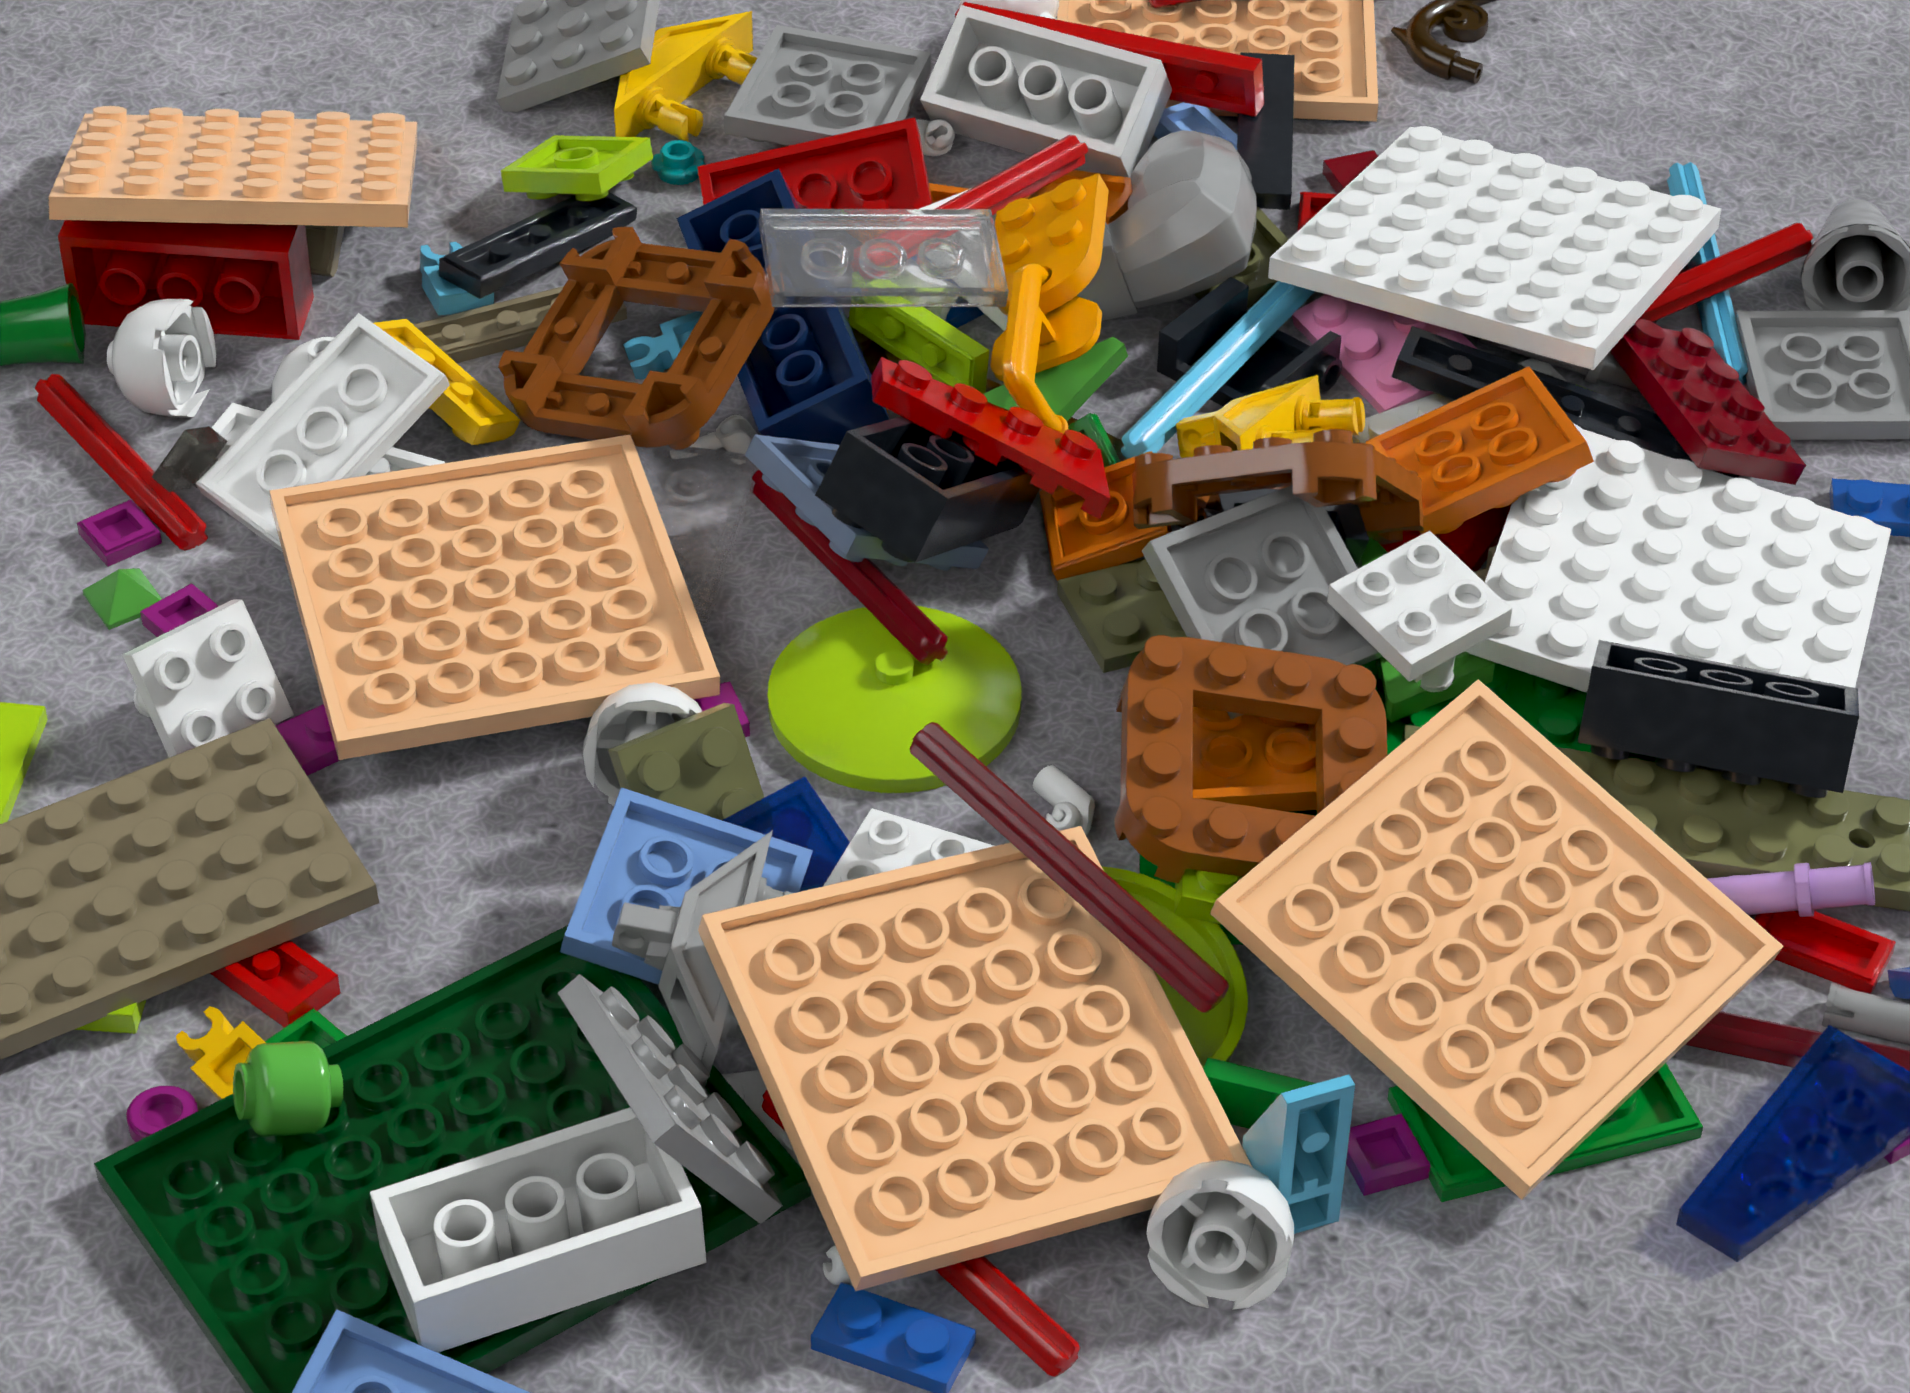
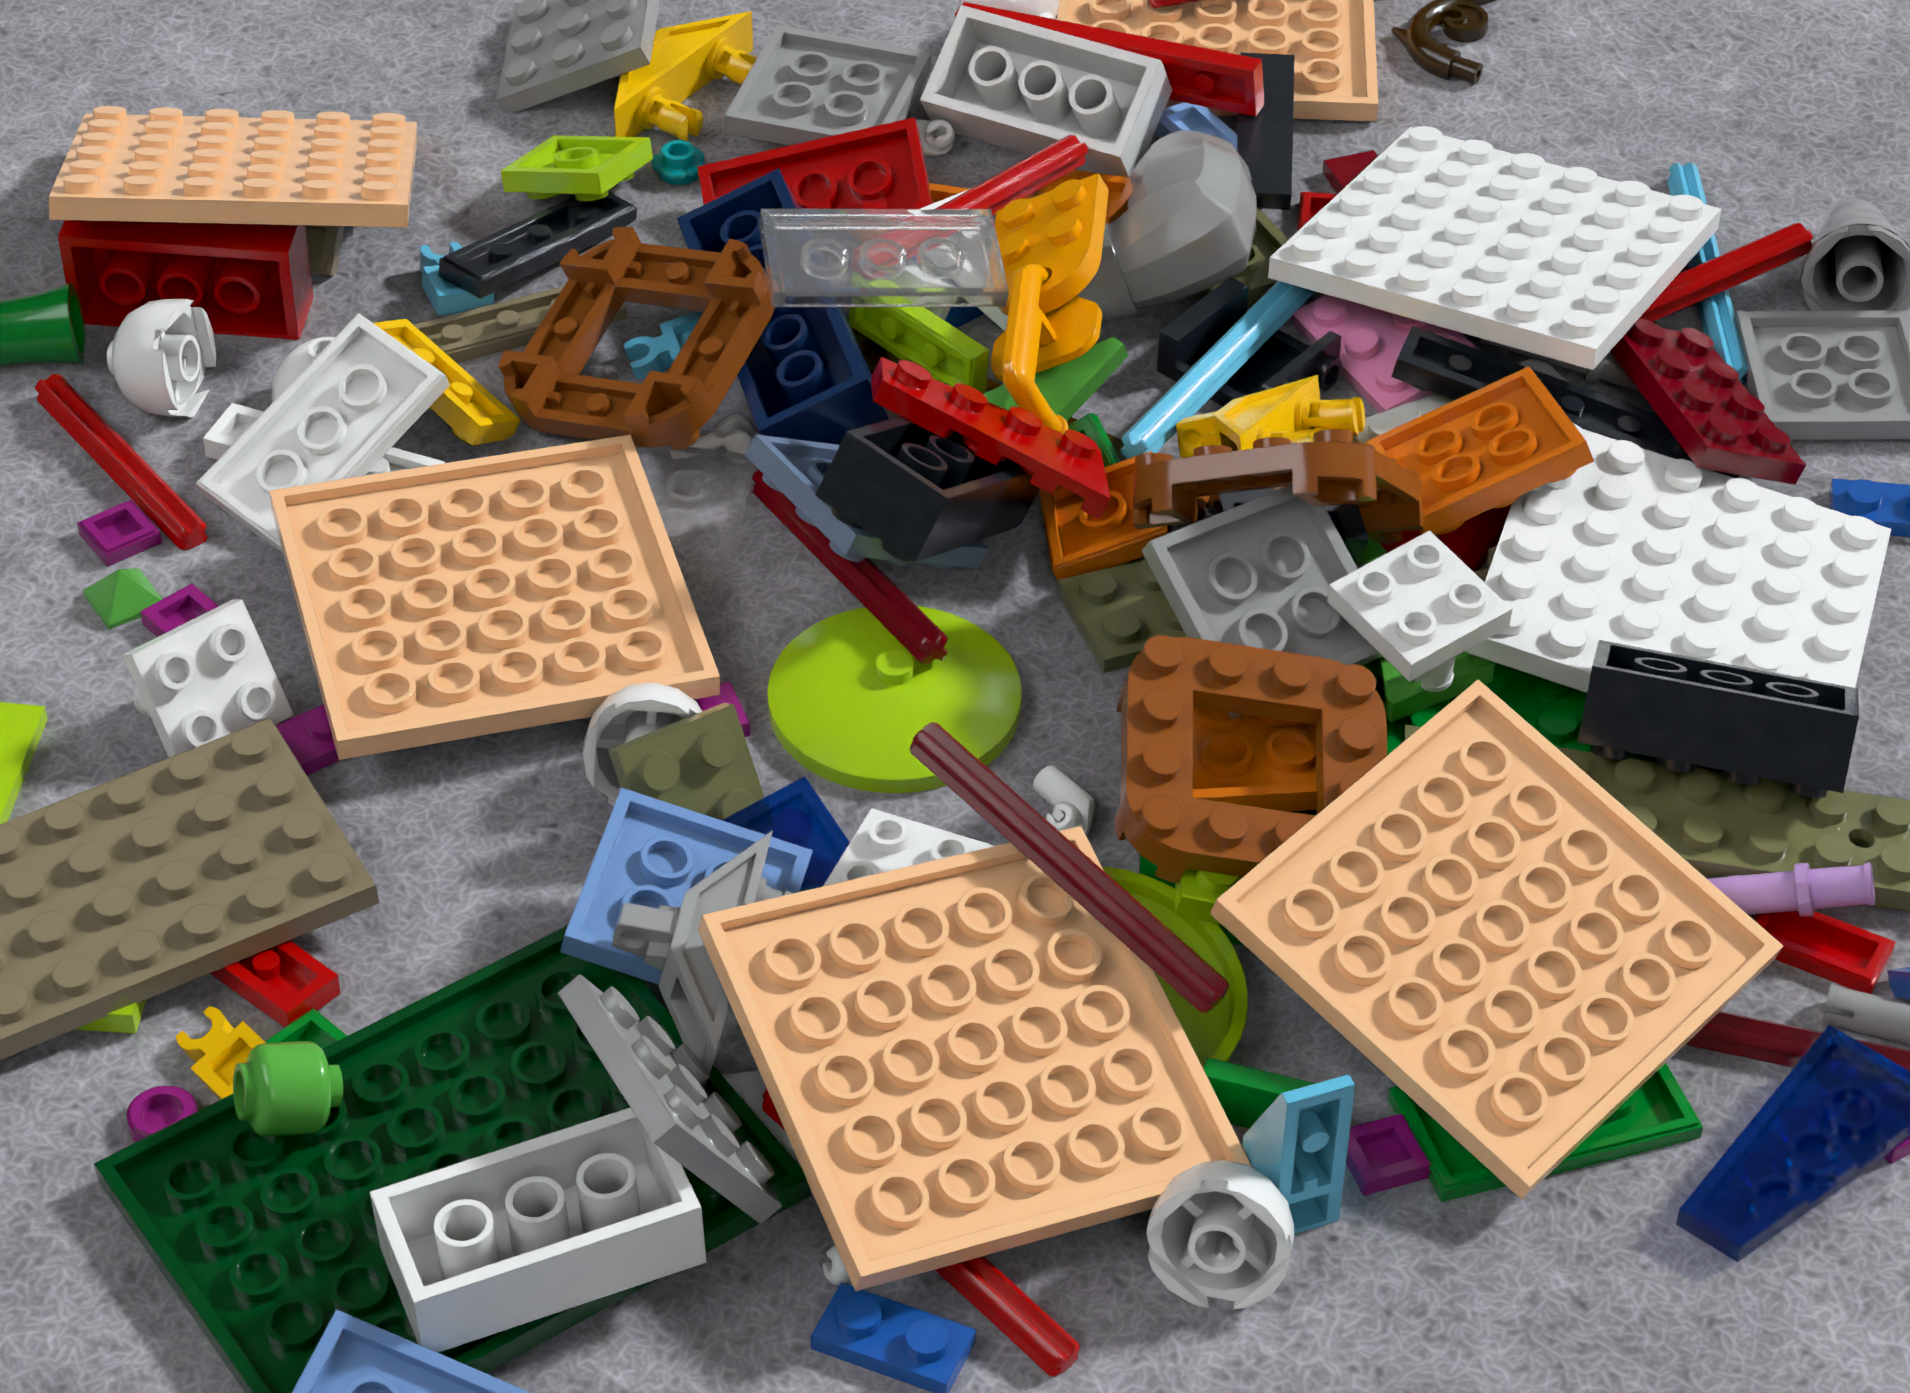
clear smoke plate [152,426,228,492] -> none

